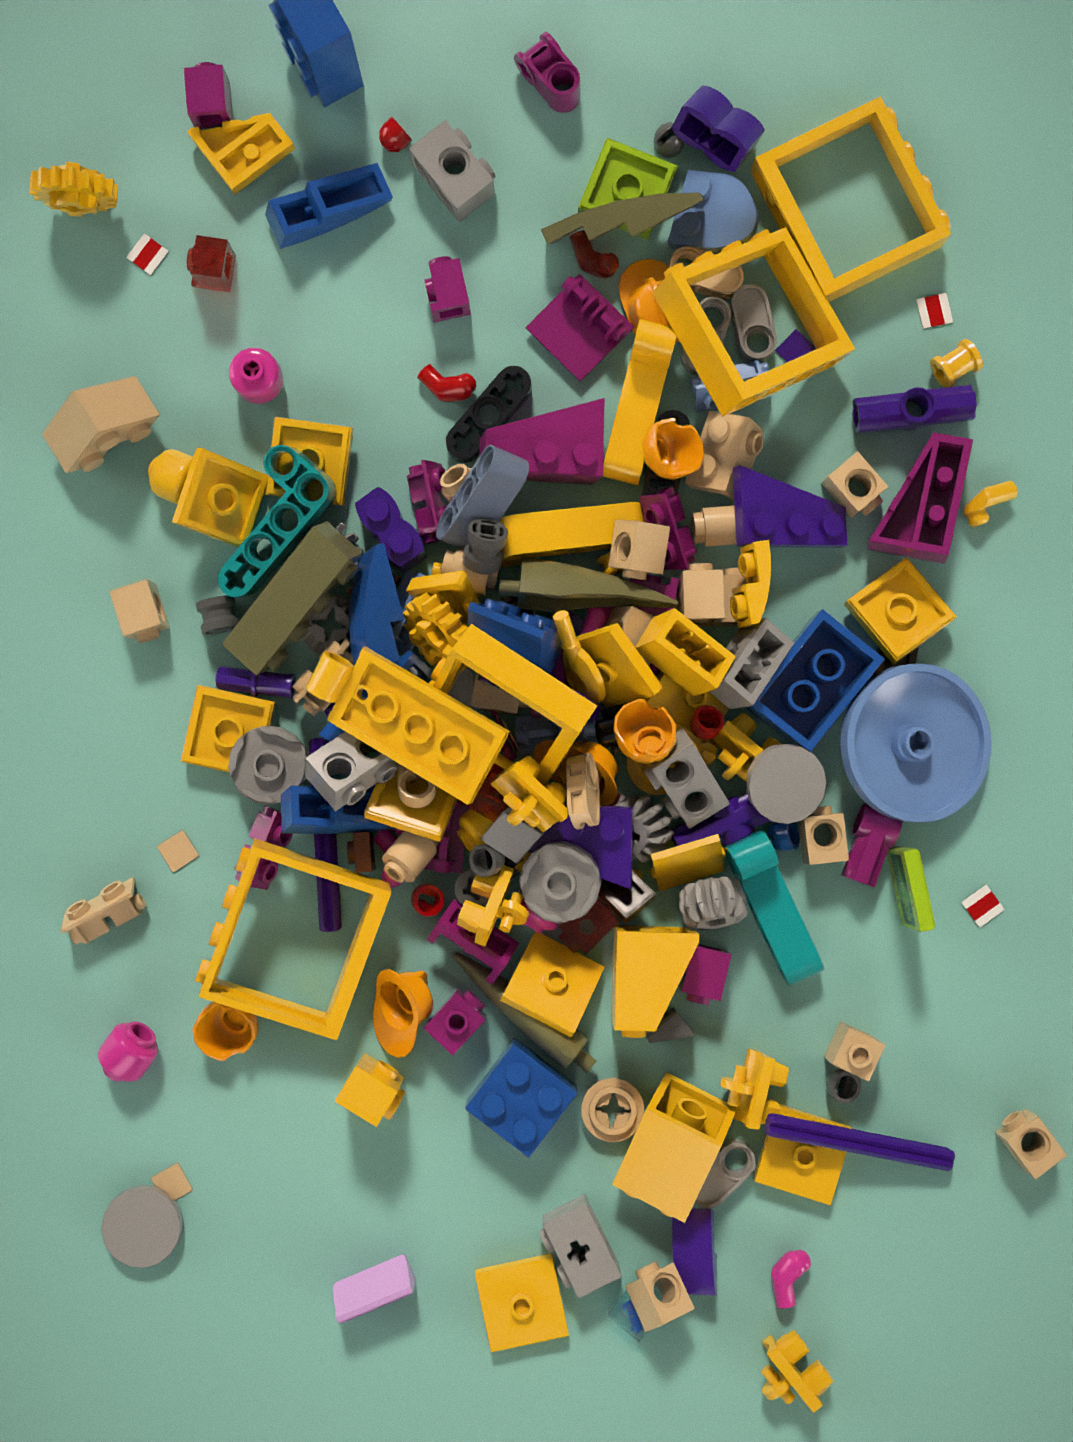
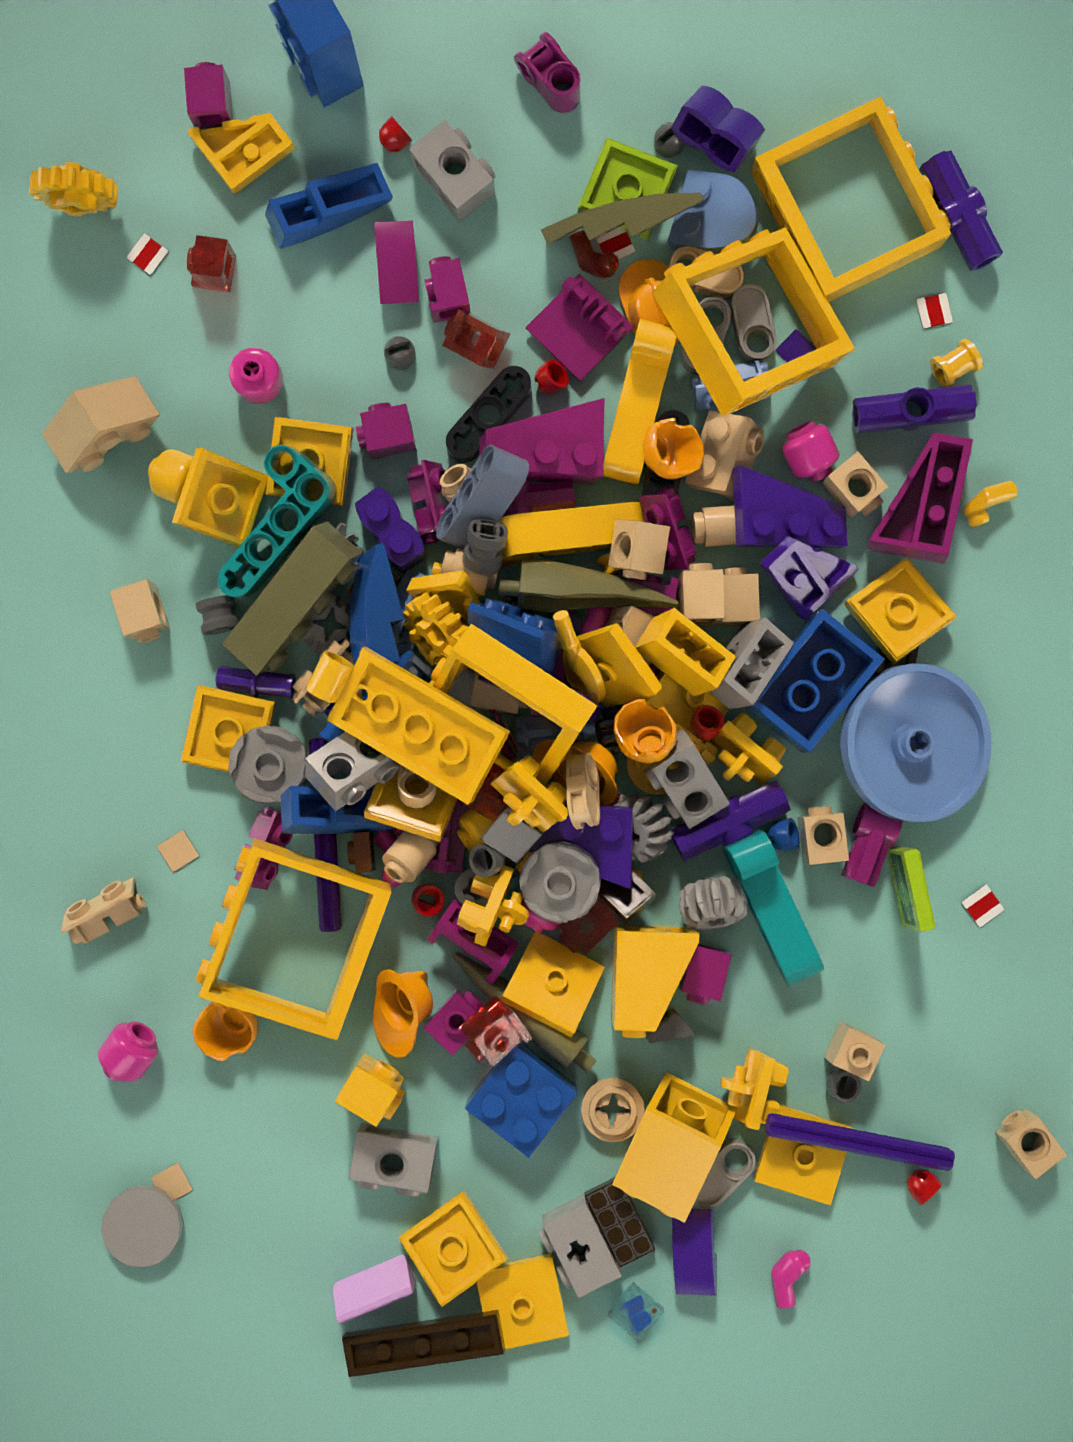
red arm [417,364,476,402] -> none
tan brick [625,1261,695,1332] -> none
yellow piece [650,834,726,891] -> none
yellow slope [730,540,771,628] -> none
light grey tile [746,744,826,824] -> none
yellow hips [761,1330,834,1413] -> none
none -> dark brown tile [342,1310,506,1377]
none -> light grey brick [349,1123,438,1197]
none -> magenta brick [355,403,417,459]
none -> magenta slope [374,220,419,304]
none -> dark grey hinge [384,336,416,370]
none -> yellow plate [398,1191,509,1307]
none -> clear red brick [442,310,511,369]
none -> clear red brick [459,996,533,1067]
none -> magenta piece [502,480,576,517]
none -> red hinge [534,359,569,395]
none -> dark brown tile [584,1177,655,1267]
none -> sticker [596,228,636,264]
none -> wing [760,536,859,621]
none -> dark pink head [781,420,840,482]
none -> red hinge [906,1169,943,1205]
none -> dark purple piece [919,150,1003,271]

